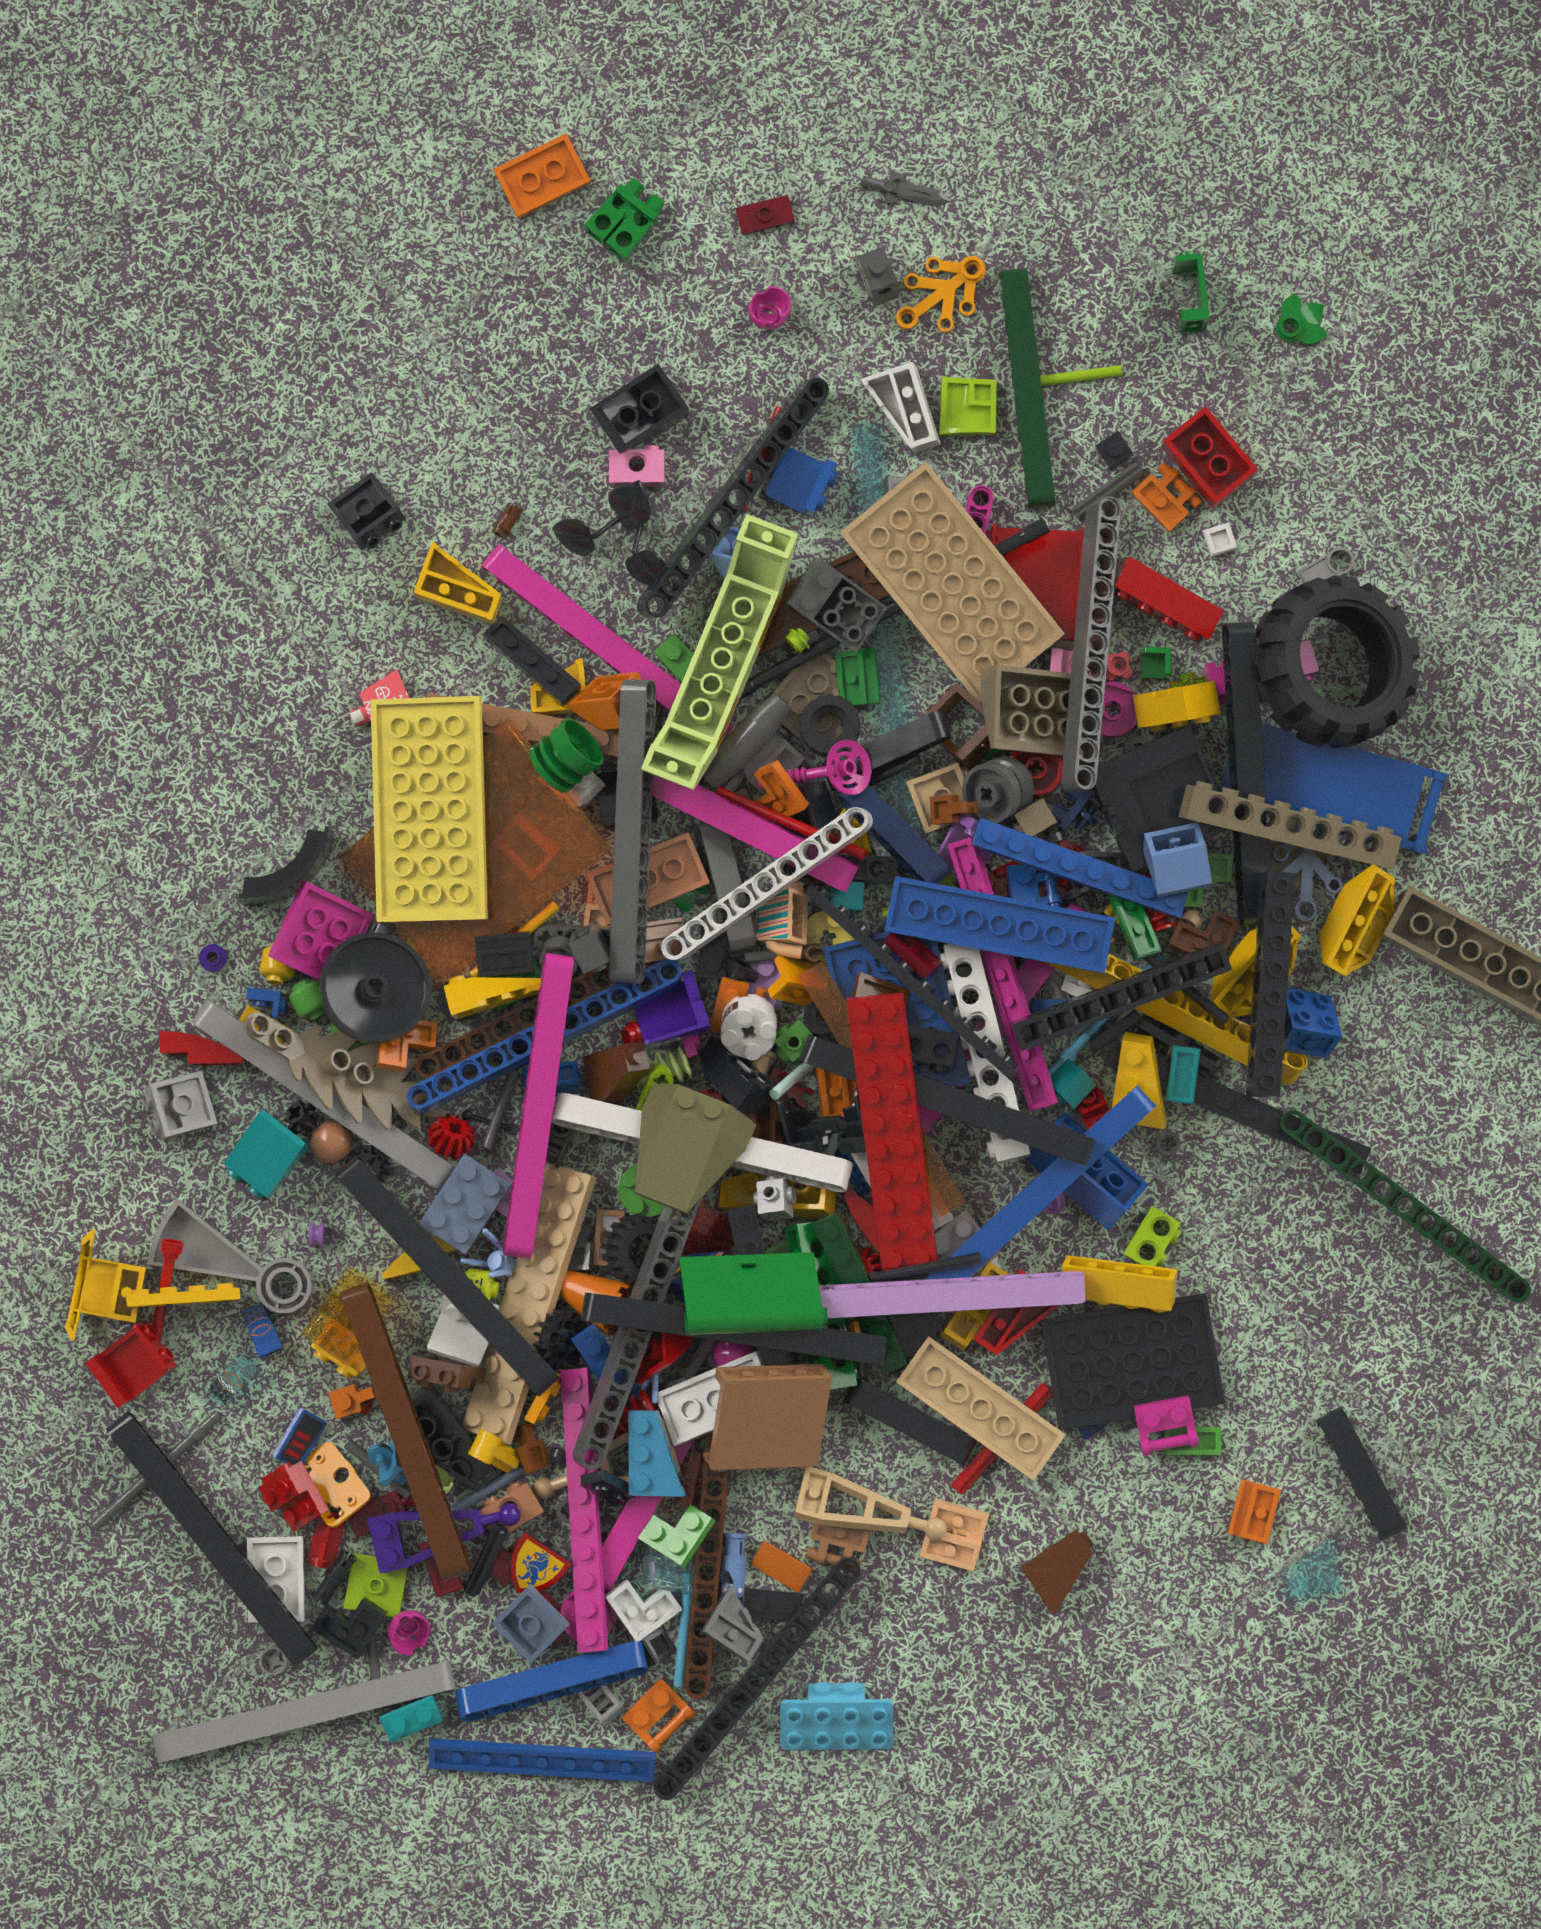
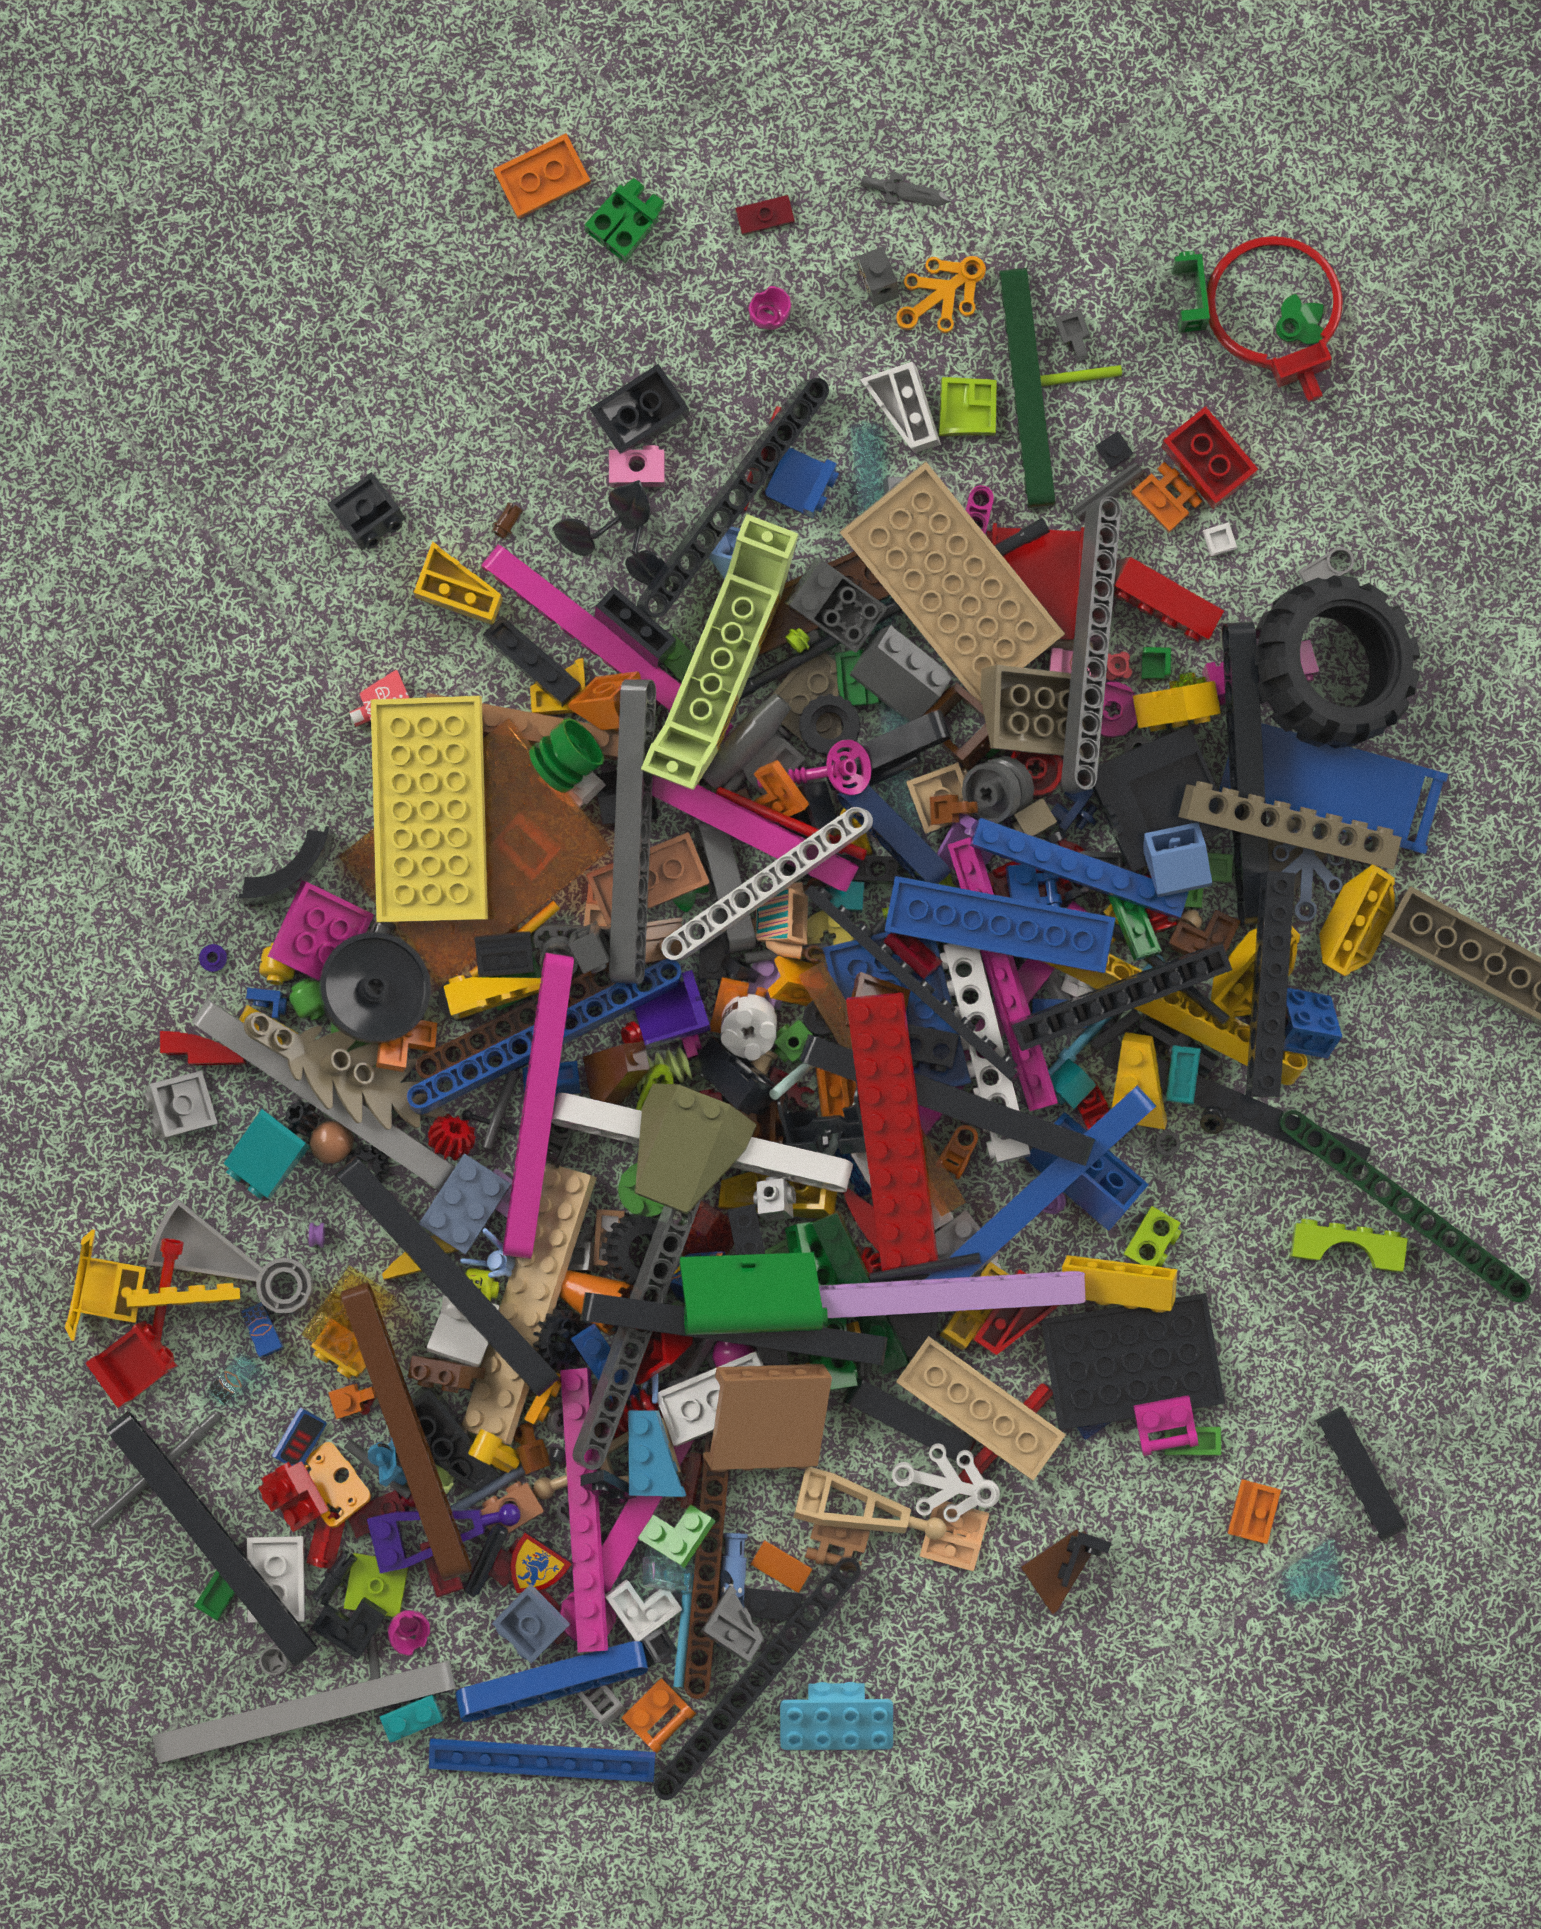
none -> green tile [194,1570,235,1621]
none -> dark grey bush [546,1408,564,1434]
none -> black brick [595,587,676,669]
none -> dark grey slope [849,625,953,722]
none -> white plant [892,1443,1000,1522]
none -> orange piece [935,1125,978,1180]
none -> dark grey plate [1055,310,1090,362]
none -> black bracket [1057,1532,1111,1587]
none -> black bush [1200,1106,1227,1134]
none -> red brick [1206,236,1343,402]
none -> lime arch [1290,1219,1408,1273]

